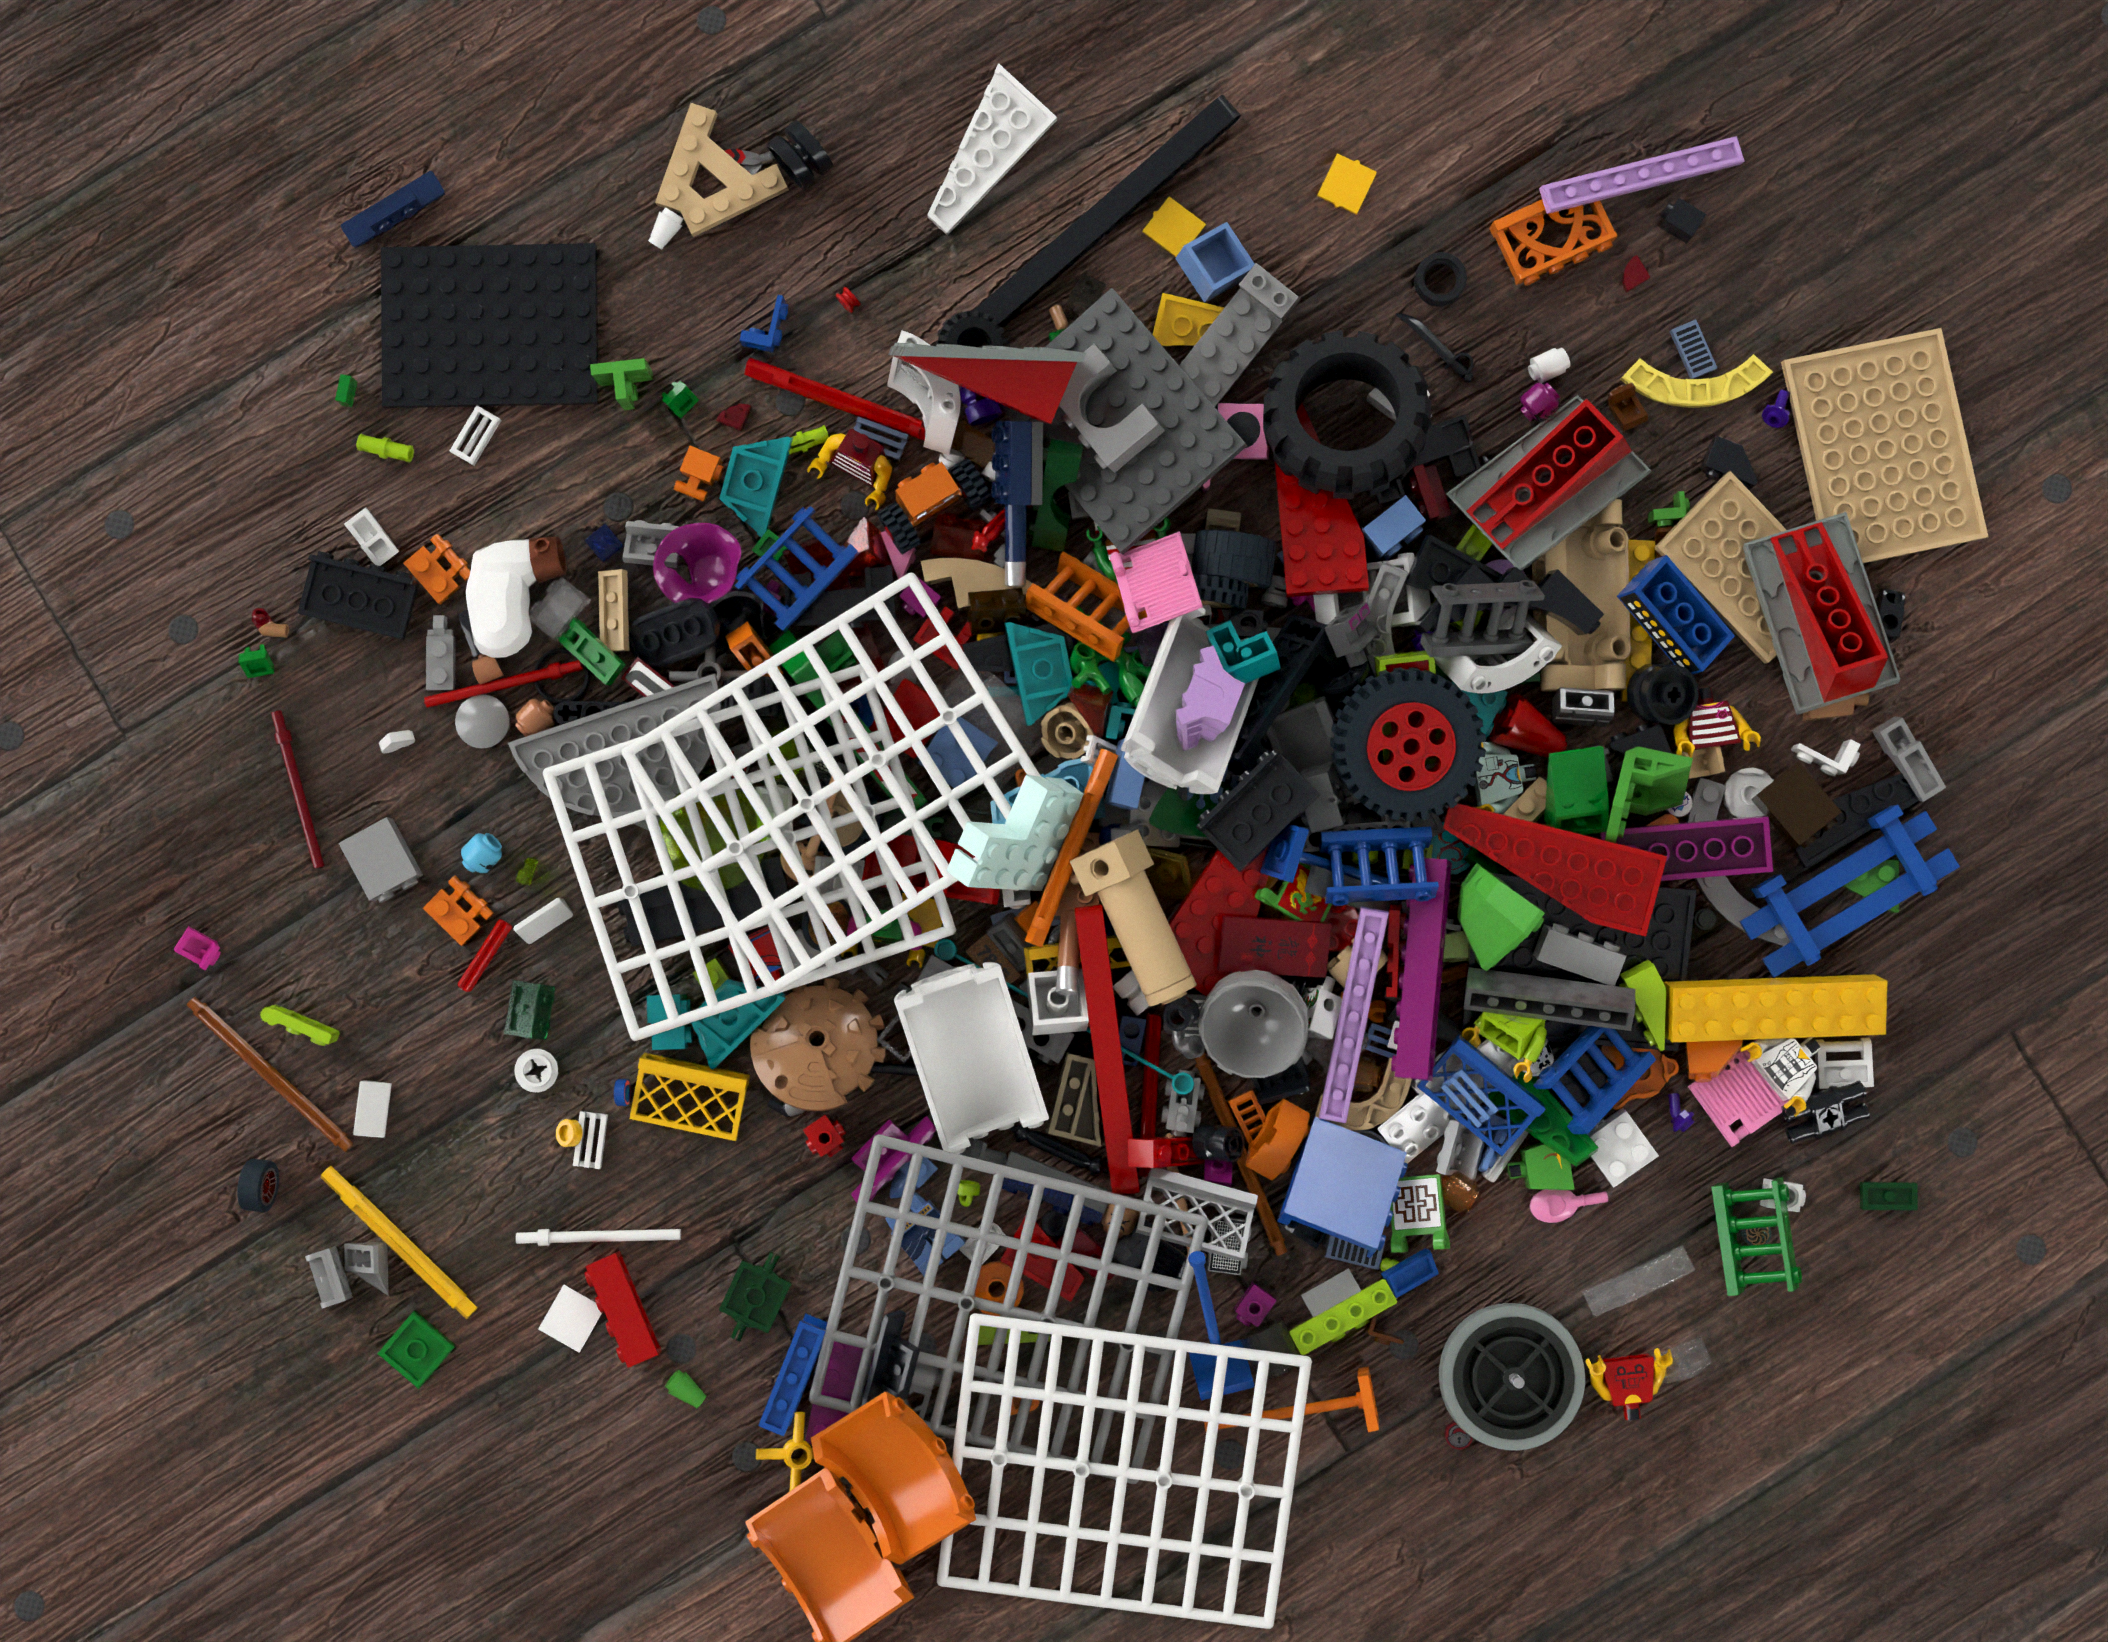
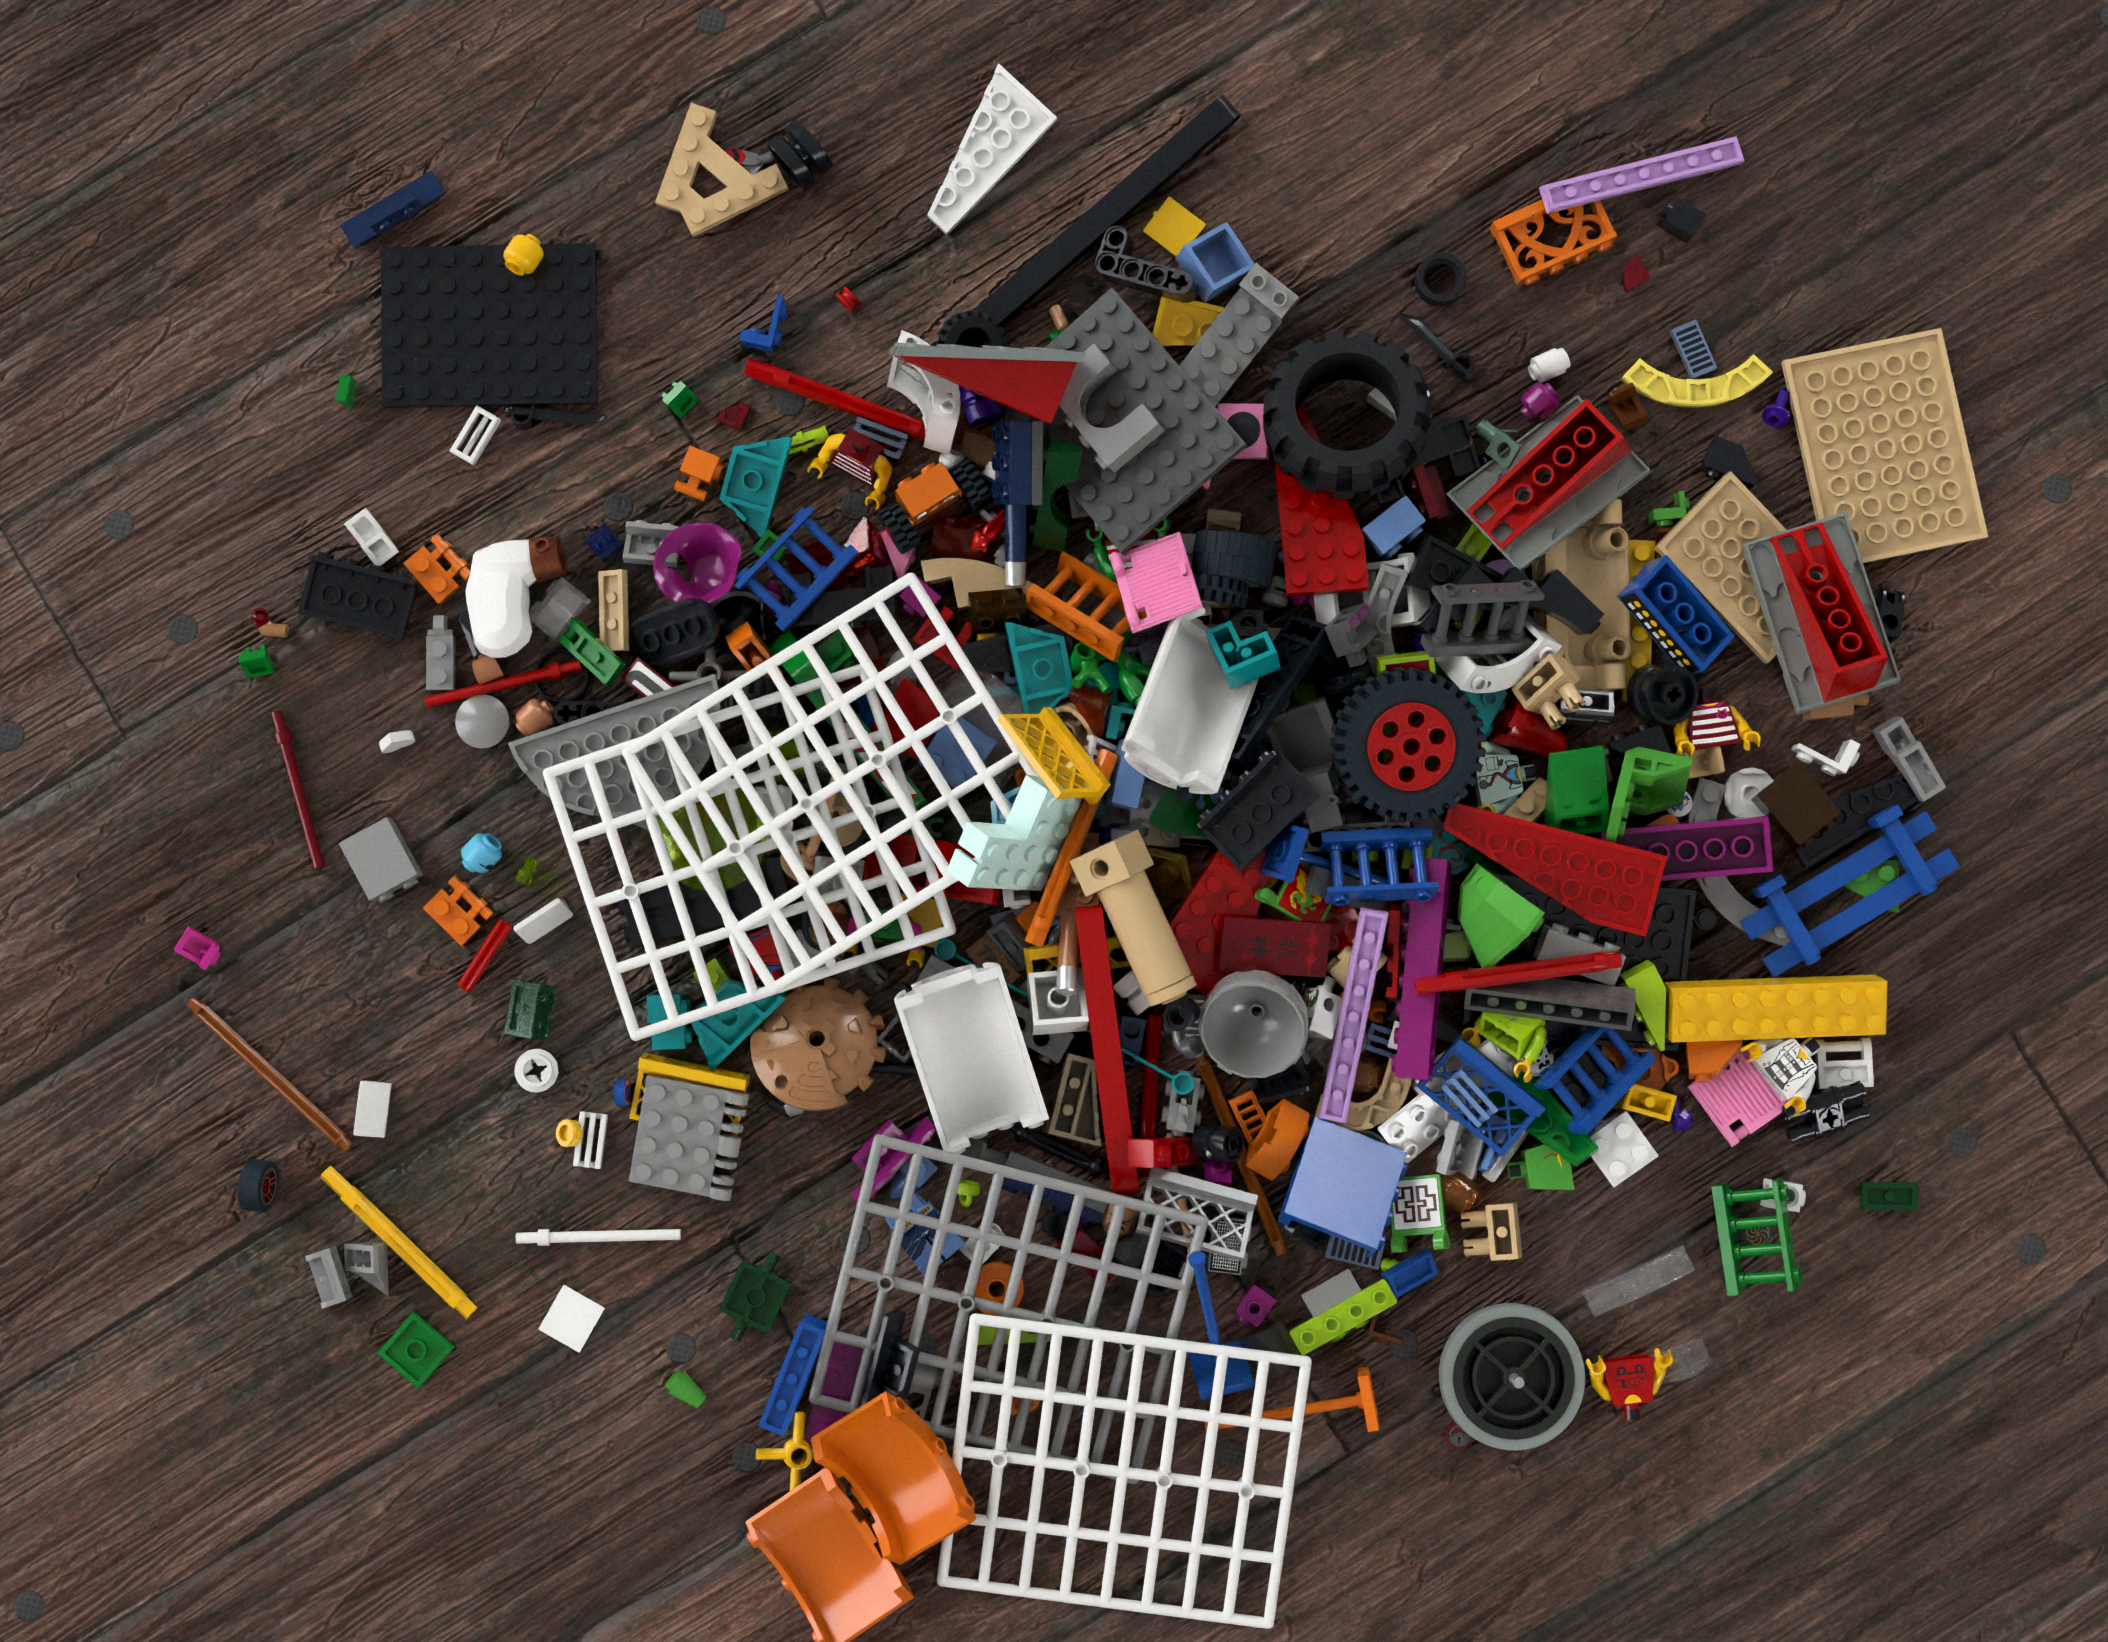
lime hinge [260,1005,340,1046] -> none
lime pin [356,434,414,463] -> none
red brick [584,1251,662,1368] -> none
bright green bracket [590,358,653,410] -> none
white cone [648,207,683,249] -> none
red brick [803,1113,846,1157] -> none
red wing [1000,1215,1085,1302] -> none
lavender slope [1176,645,1245,751] -> none
yellow piece [1317,153,1377,215] -> none
bright pink piece [1530,1189,1608,1223] -> none
none -> yellow head [503,234,544,276]
none -> black sword [504,404,607,431]
none -> light grey hinge [629,1074,749,1201]
none -> yellow fence [998,707,1111,804]
none -> black beam [1095,226,1199,303]
none -> red piece [1413,951,1622,995]
none -> tan brick [1461,1202,1522,1261]
none -> sand green bracket [1475,419,1521,468]
none -> tan brick [1511,653,1586,730]
none -> yellow slope [1614,1083,1677,1122]

